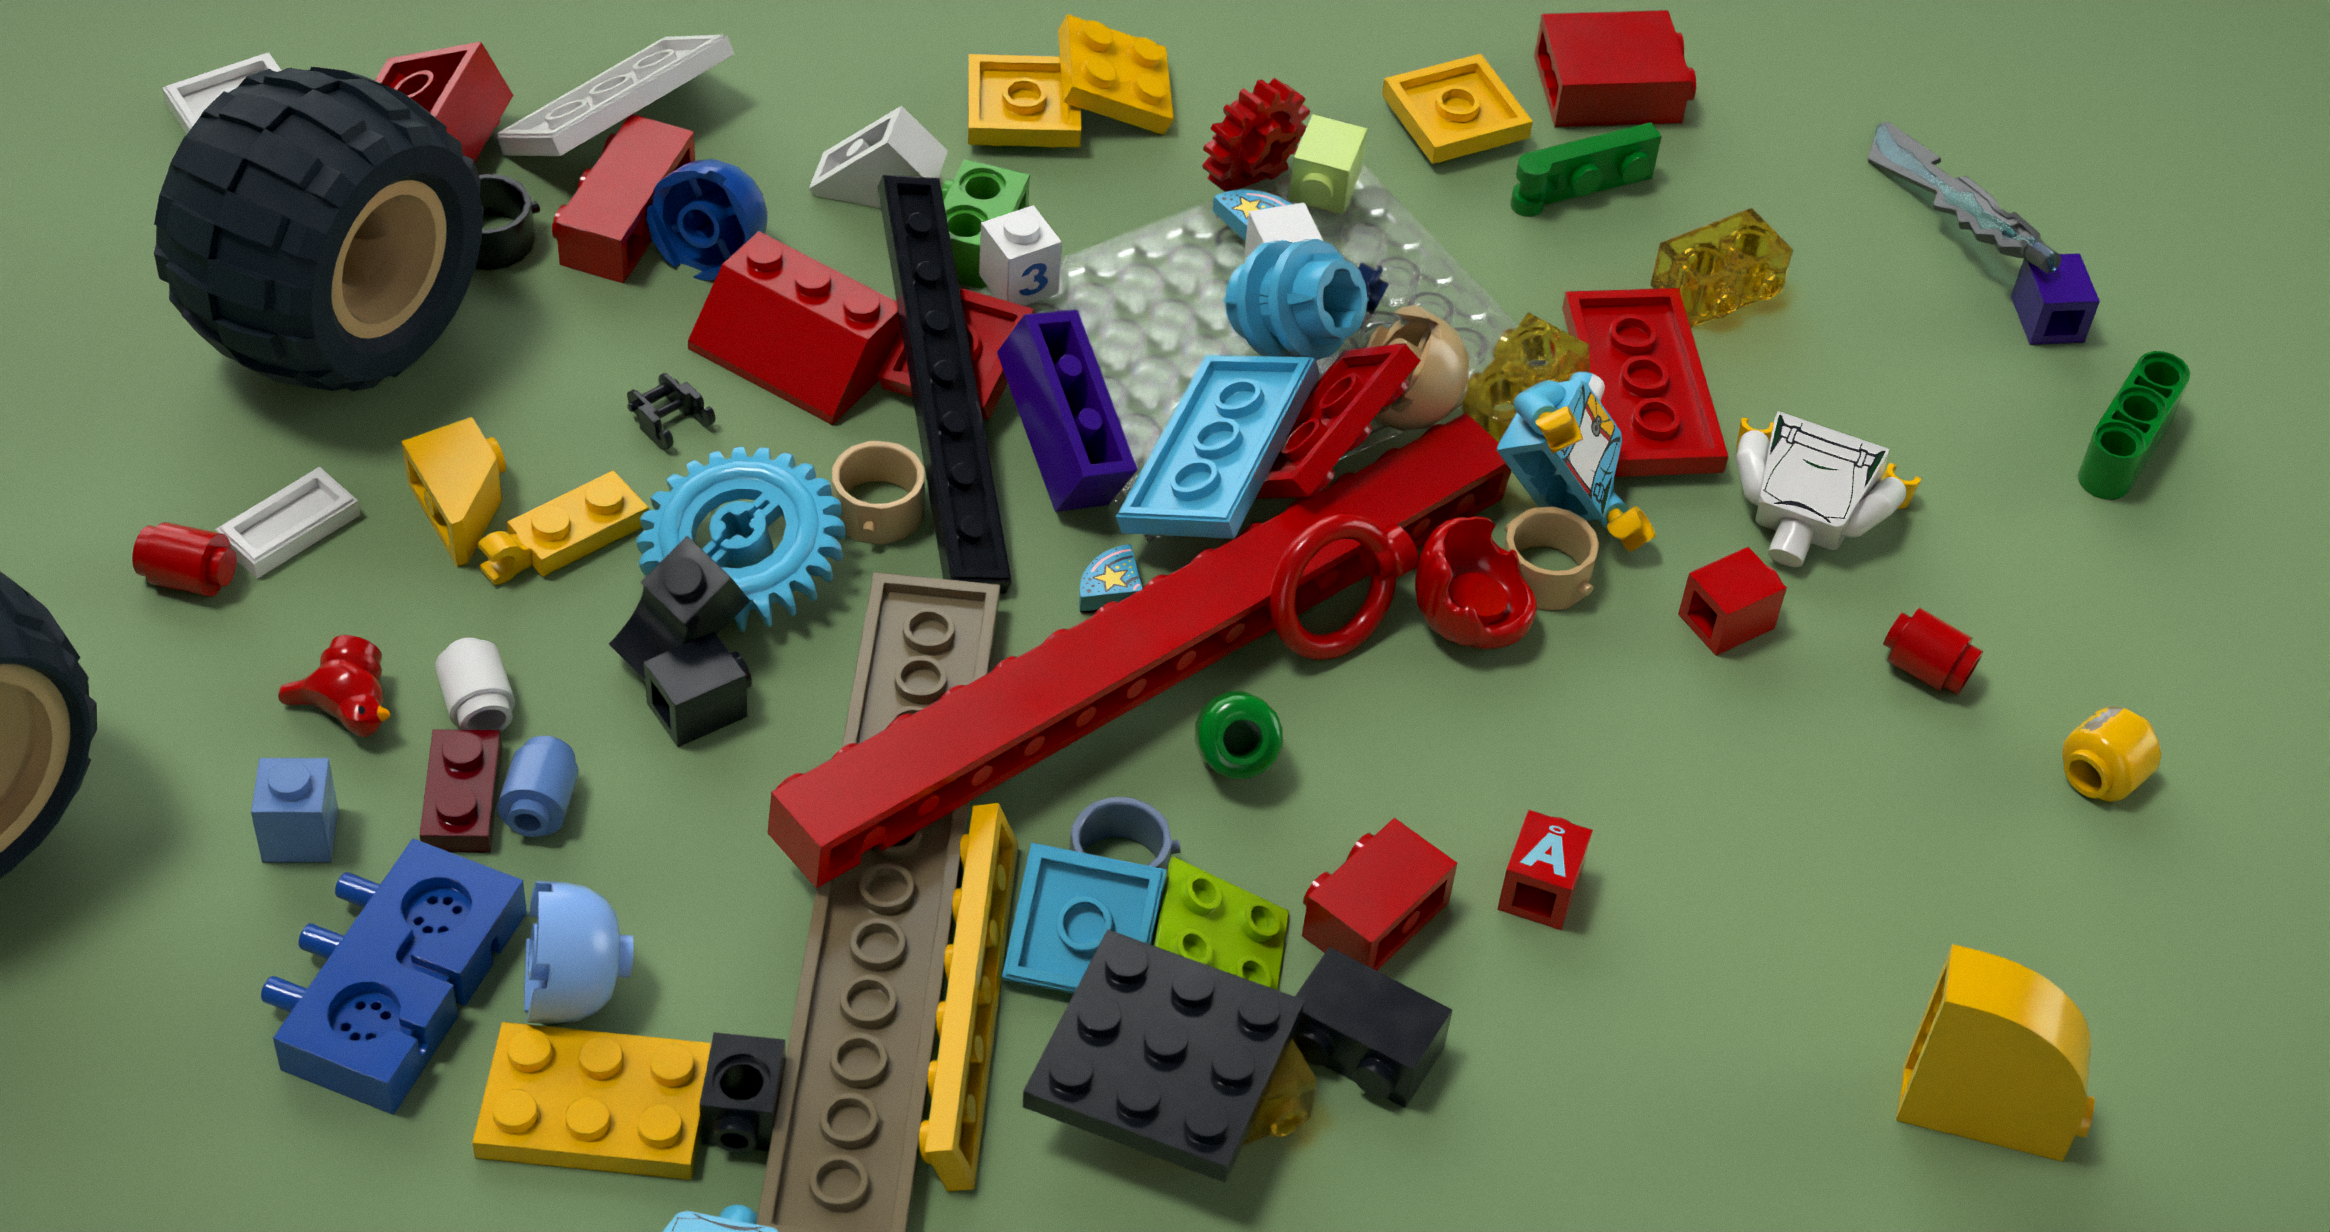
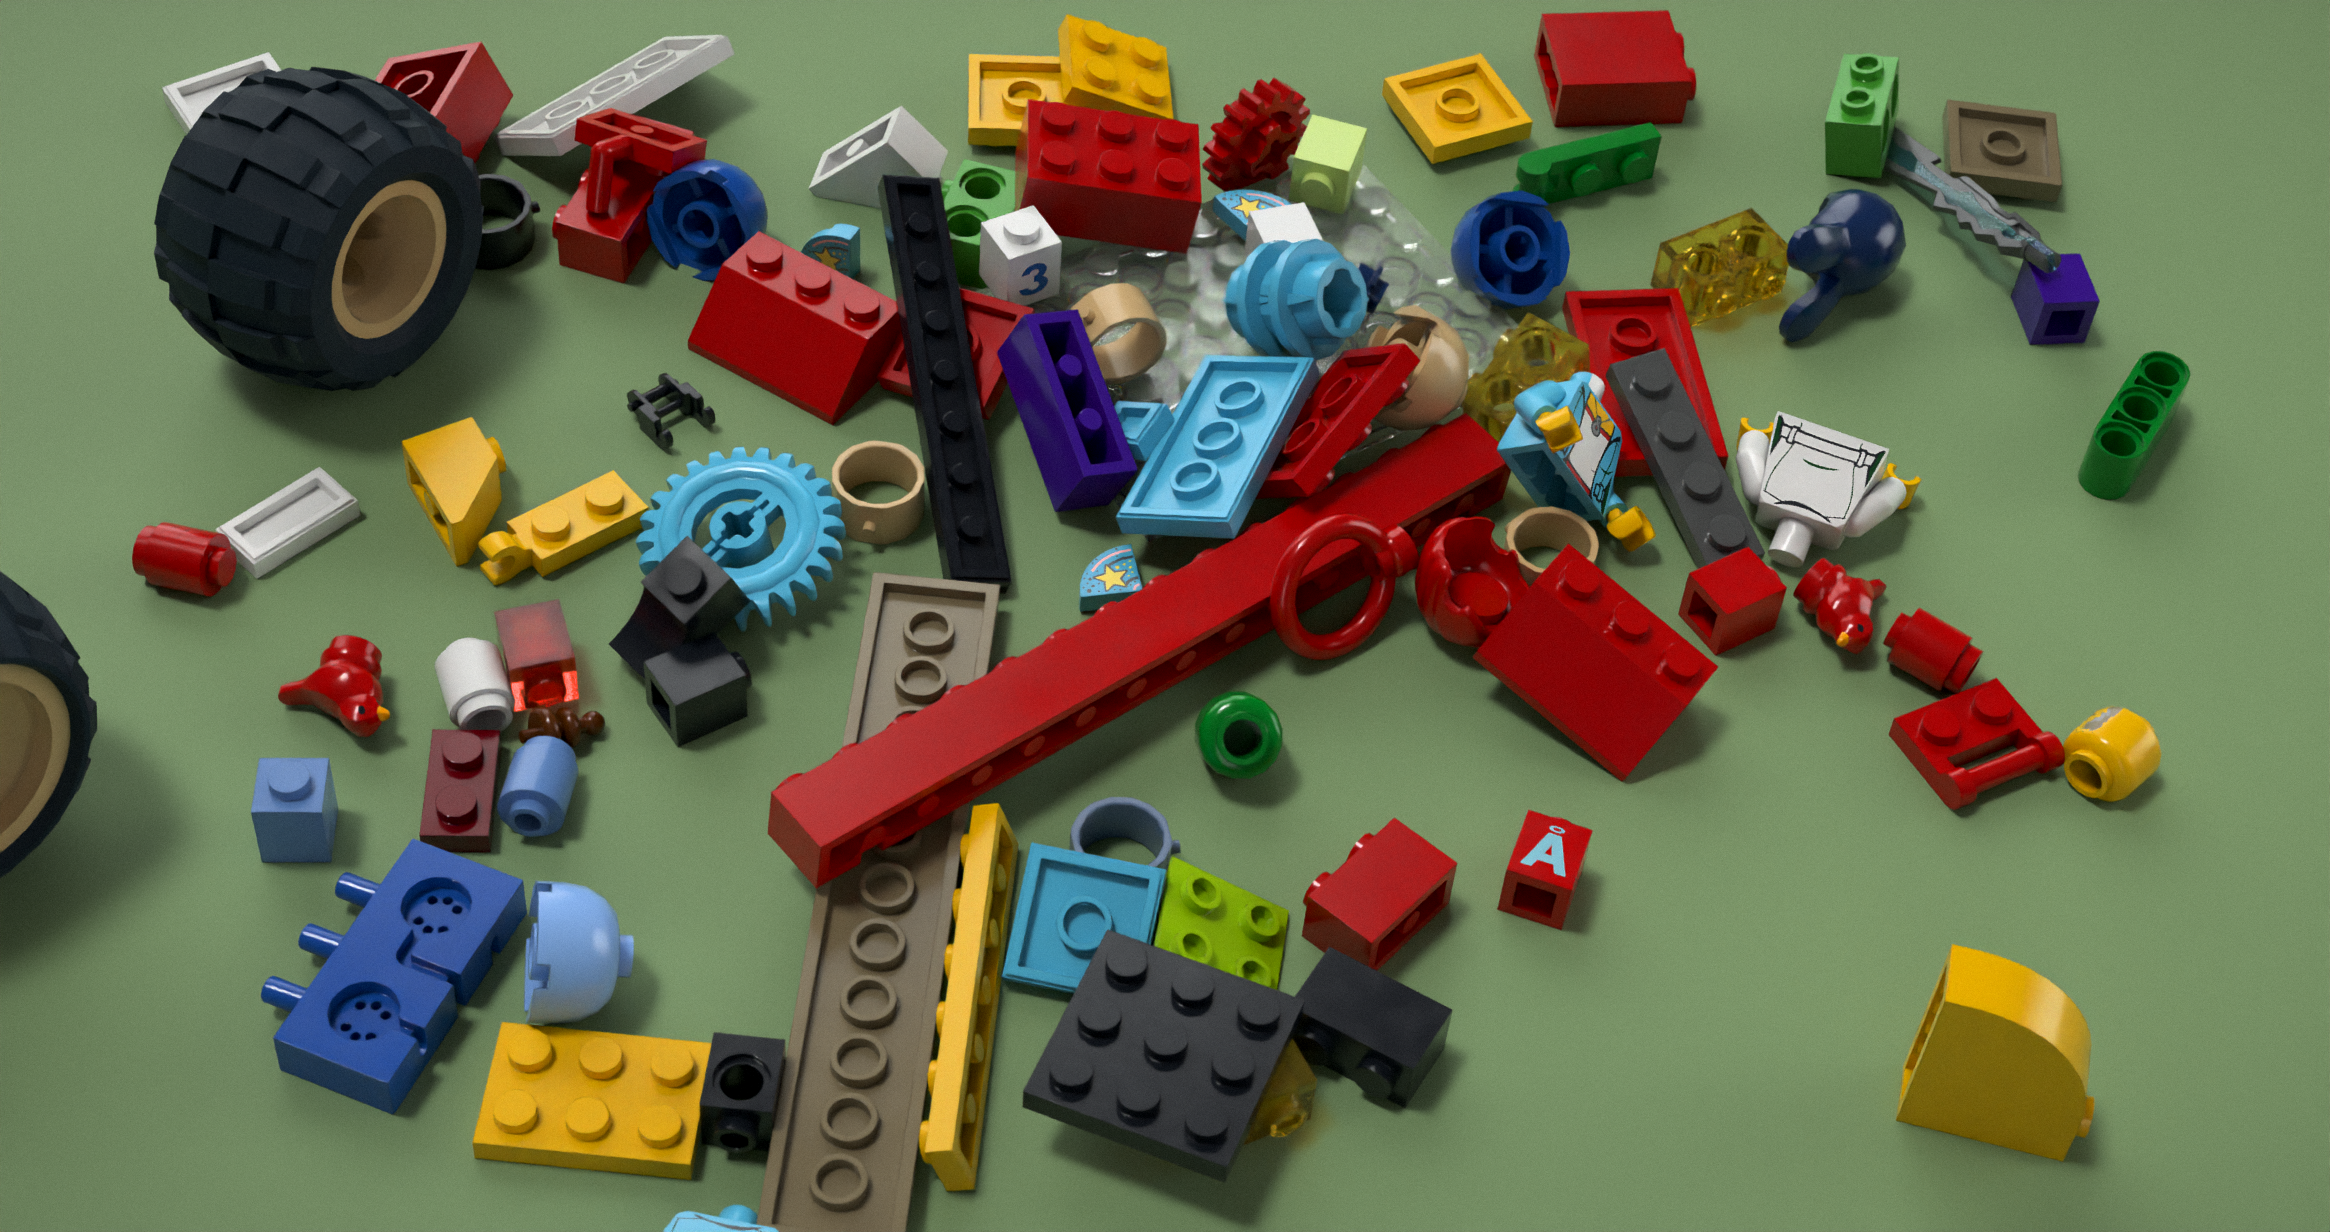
none -> clear red brick [494,599,579,712]
none -> reddish brown hair [519,705,605,749]
none -> red plate [574,108,707,213]
none -> medium azure tile [801,223,860,279]
none -> red brick [1015,99,1202,254]
none -> tan piece [1070,283,1167,385]
none -> medium azure tile [1114,401,1175,461]
none -> blue cylinder [1450,190,1570,309]
none -> red slope [1472,543,1718,782]
none -> dark grey plate [1605,348,1765,569]
none -> dark blue piece [1779,189,1906,343]
none -> red animal [1793,558,1887,654]
none -> bright green brick [1825,53,1899,178]
none -> red plate [1888,678,2065,810]
none -> dark tan plate [1942,99,2062,202]

